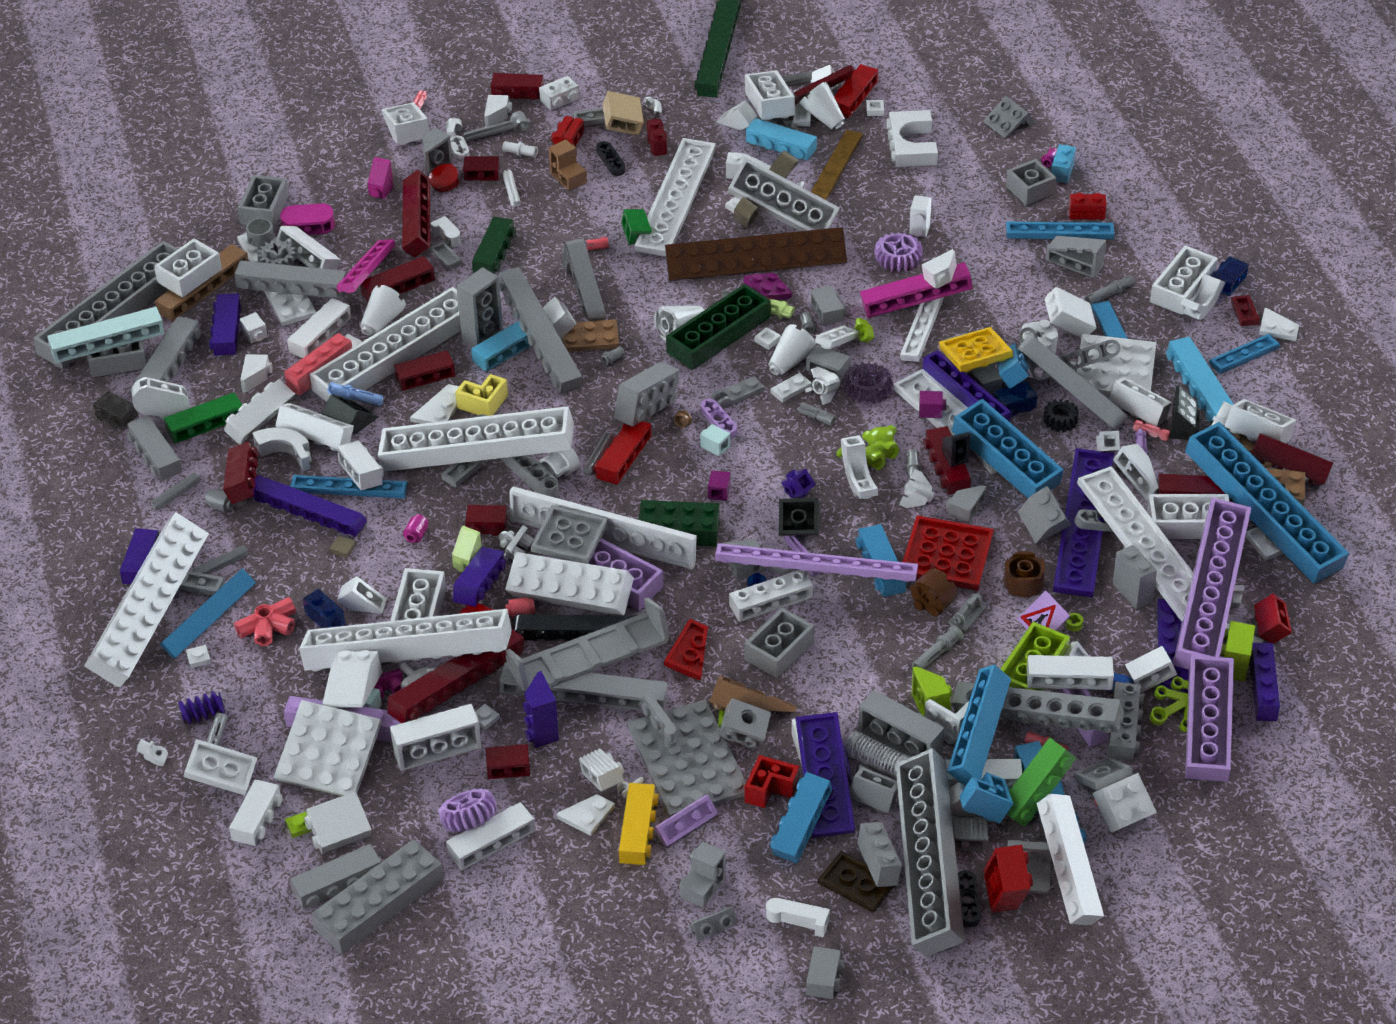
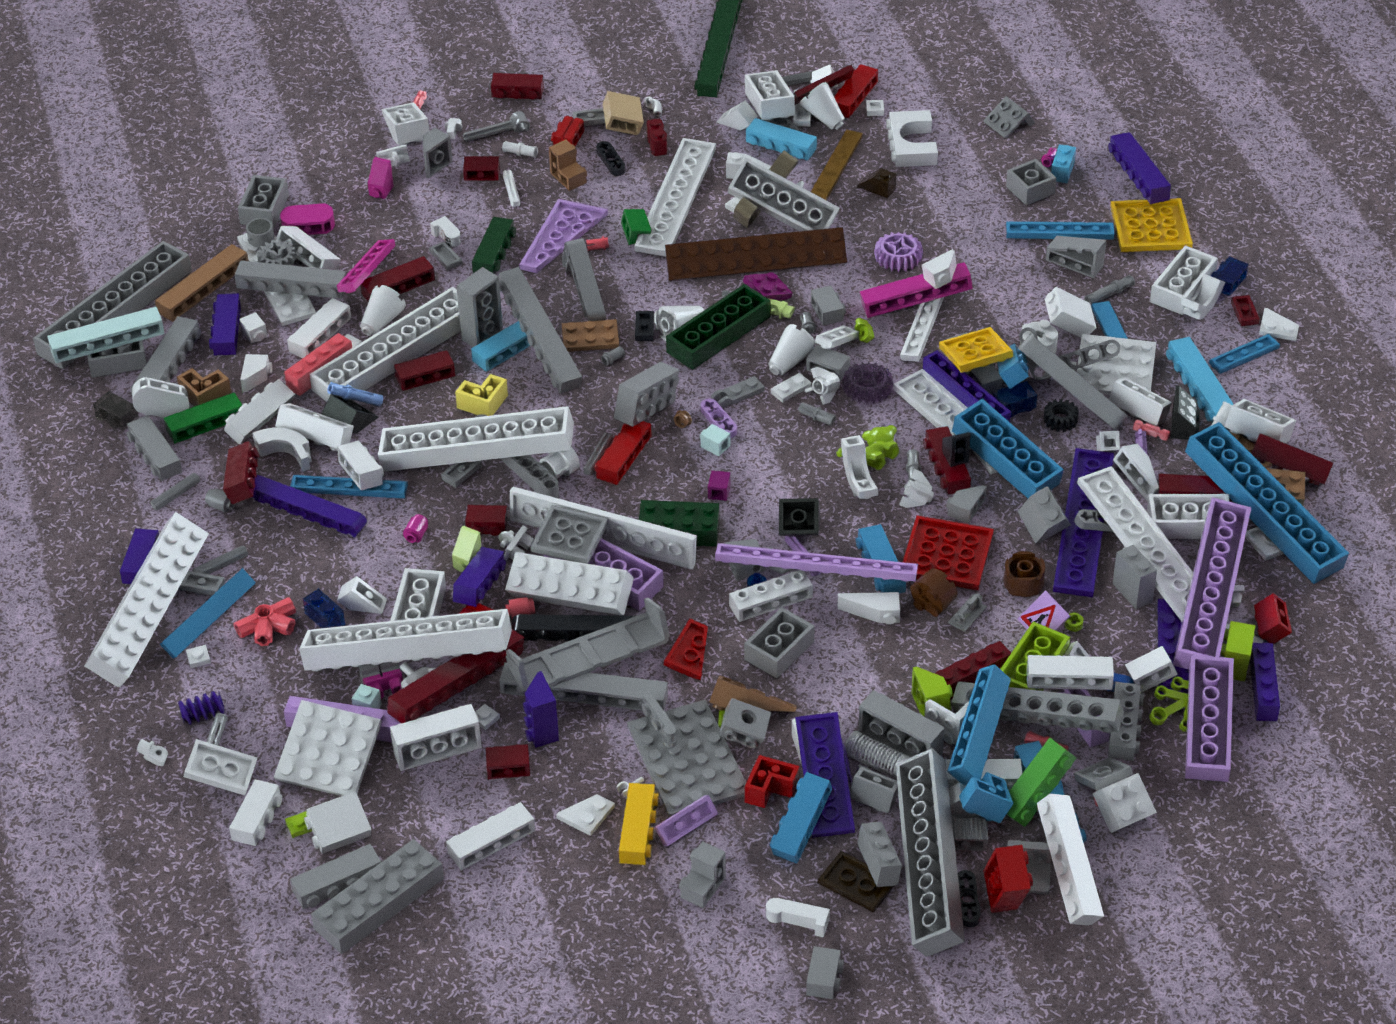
white brick [154,238,222,297] -> none
white slope [323,650,382,707] -> none
dark tan tile [329,535,357,558] -> none
dark red brick [402,170,430,257] -> none
white wing [410,384,459,424] -> none
red piece [428,164,459,192] -> none
lavender gear [439,788,497,832] -> none
white beam [450,135,469,161] -> none
white slope [484,95,512,127] -> none
white brick [539,76,579,111] -> none
white brick [543,297,577,338] -> none
white brick [579,748,624,792] -> none
light grey hinge [689,906,737,941] -> none
white plate [755,327,781,350] -> none
dark purple brick [781,469,816,498] -> none
white brick [909,195,932,237] -> none
light grey pin [912,625,964,669] -> none
magenta brick [919,391,946,418] -> none
red brick [1068,193,1107,220] -> none
none -> medium nougat brick [177,368,231,407]
none -> white hips [376,144,410,167]
none -> lavender wing [520,199,608,273]
none -> black plate [635,311,654,341]
none -> white slope [837,592,900,624]
none -> dark brown slope [857,168,897,198]
none -> dark red brick [935,641,1011,699]
none -> dark purple brick [1108,132,1171,204]
none -> yellow plate [1110,198,1193,252]

